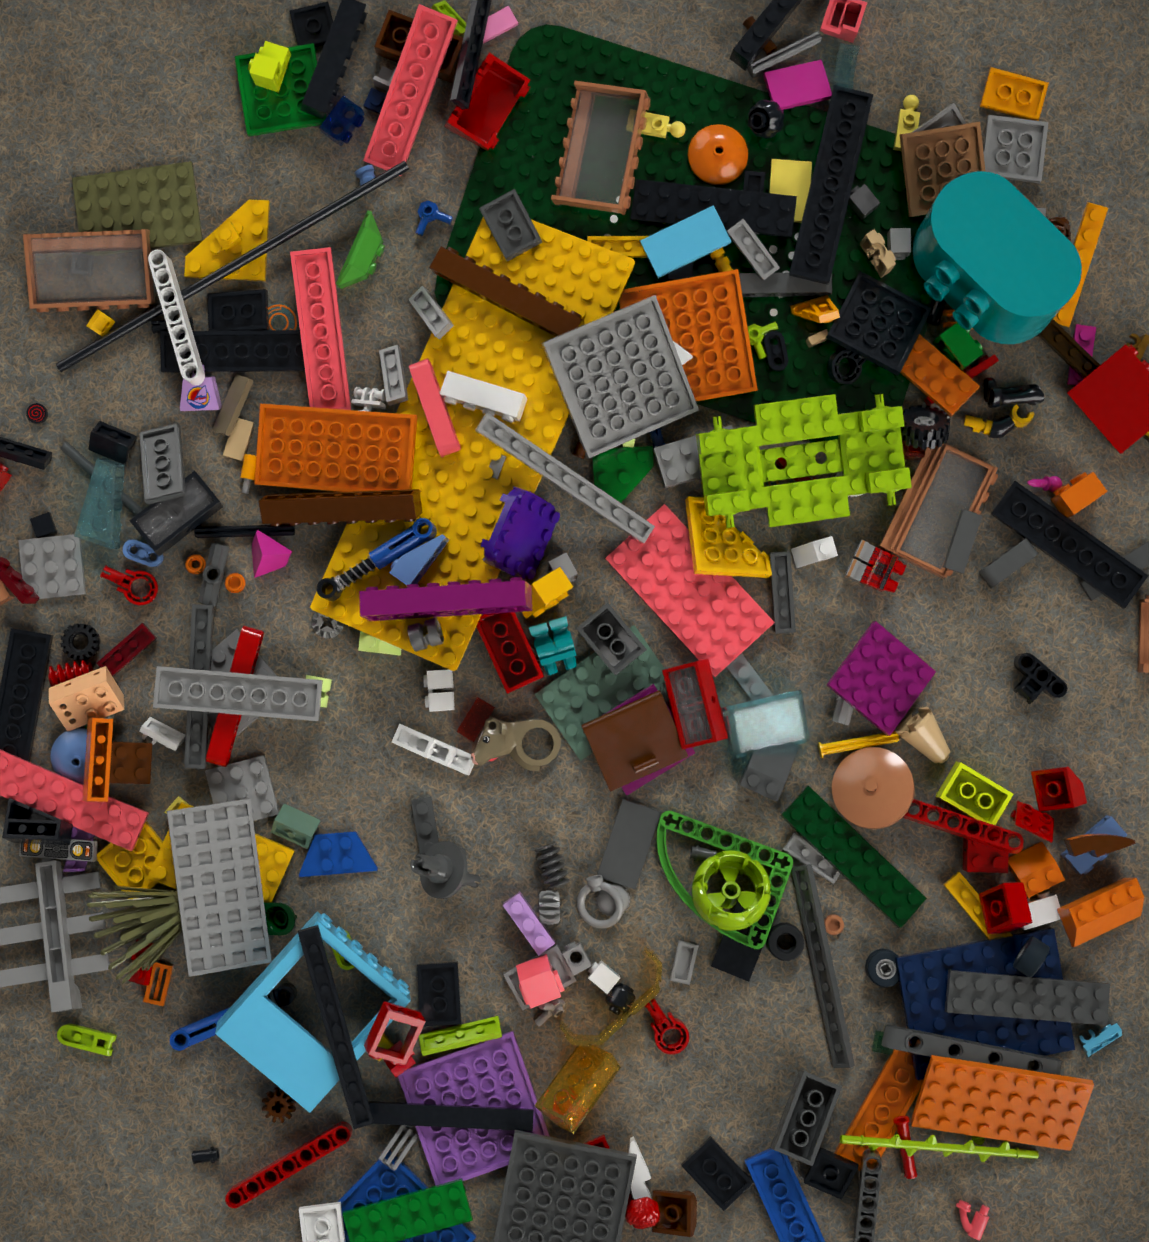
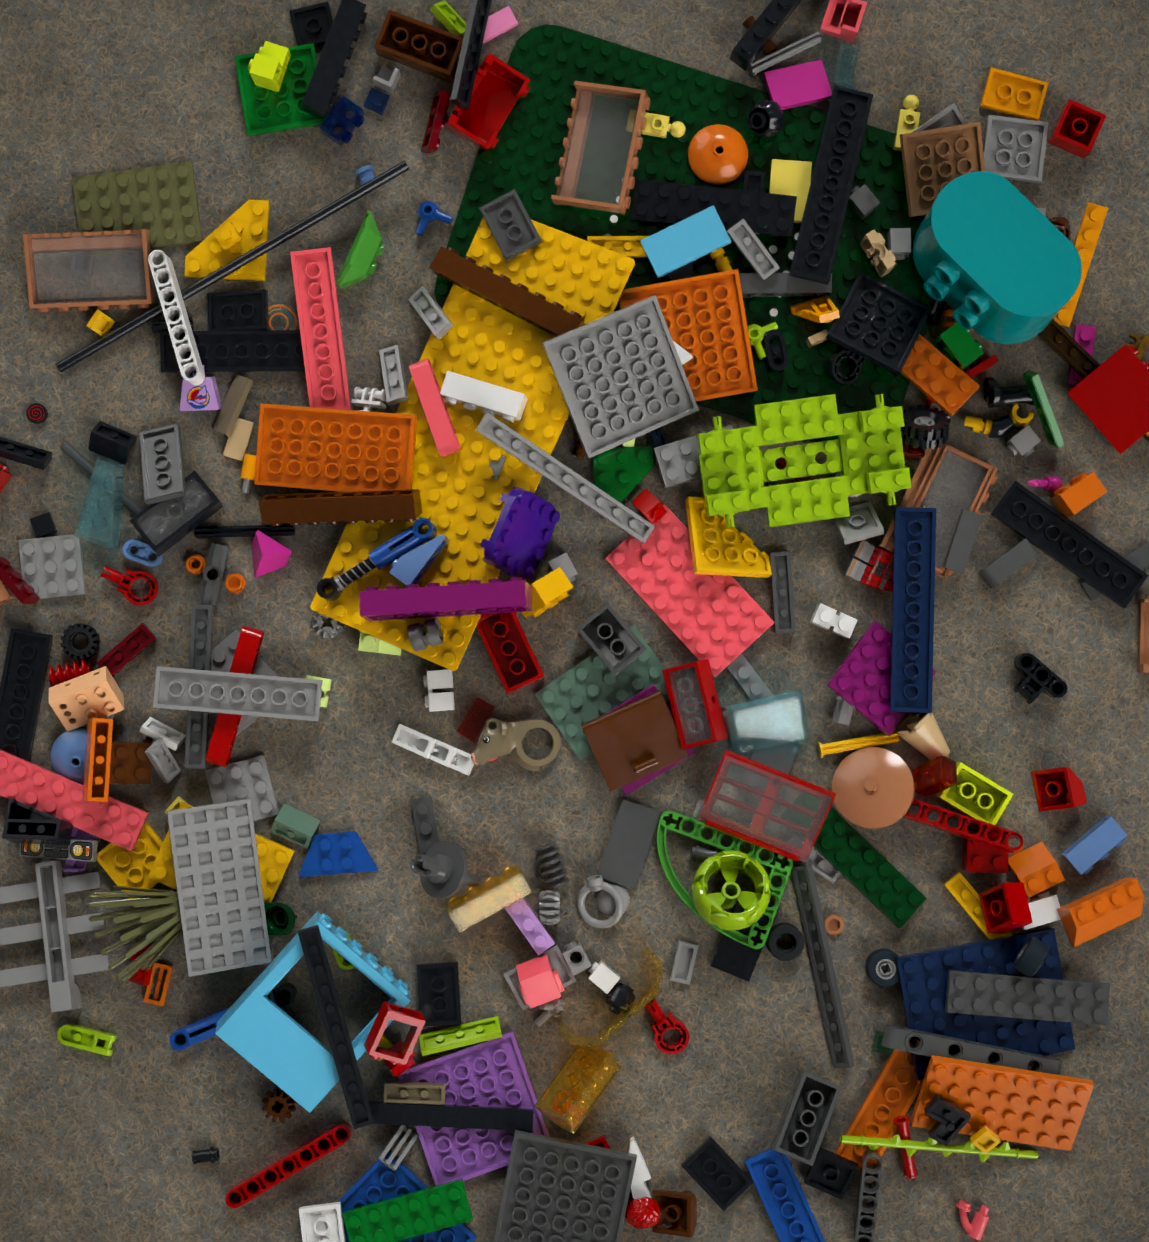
coral plate [363,4,458,176] -> none
teal hips [529,616,577,676] -> none
white slope [791,536,838,568] -> none
red hinge [1010,801,1054,843] -> none
reddish brown slope [1064,834,1136,858] -> none
medium azure plate [1079,1023,1122,1057] -> none
none -> light grey plate [145,739,181,783]
none -> dark tan tile [383,1081,446,1105]
none -> dark red plate [421,90,449,154]
none -> clear yellow slope [445,864,532,932]
none -> red brick [631,489,667,525]
none -> clear door [692,750,836,863]
none -> white piece [809,603,858,639]
none -> light grey plate [833,501,884,545]
none -> dark blue plate [889,507,937,713]
none -> clear red brick [912,755,957,798]
none -> black plate [924,1095,971,1146]
none -> yellow plate [970,1126,1001,1154]
none -> light grey brick [1006,425,1041,458]
none -> green tile [1023,370,1065,448]
none -> red brick [1047,99,1107,159]

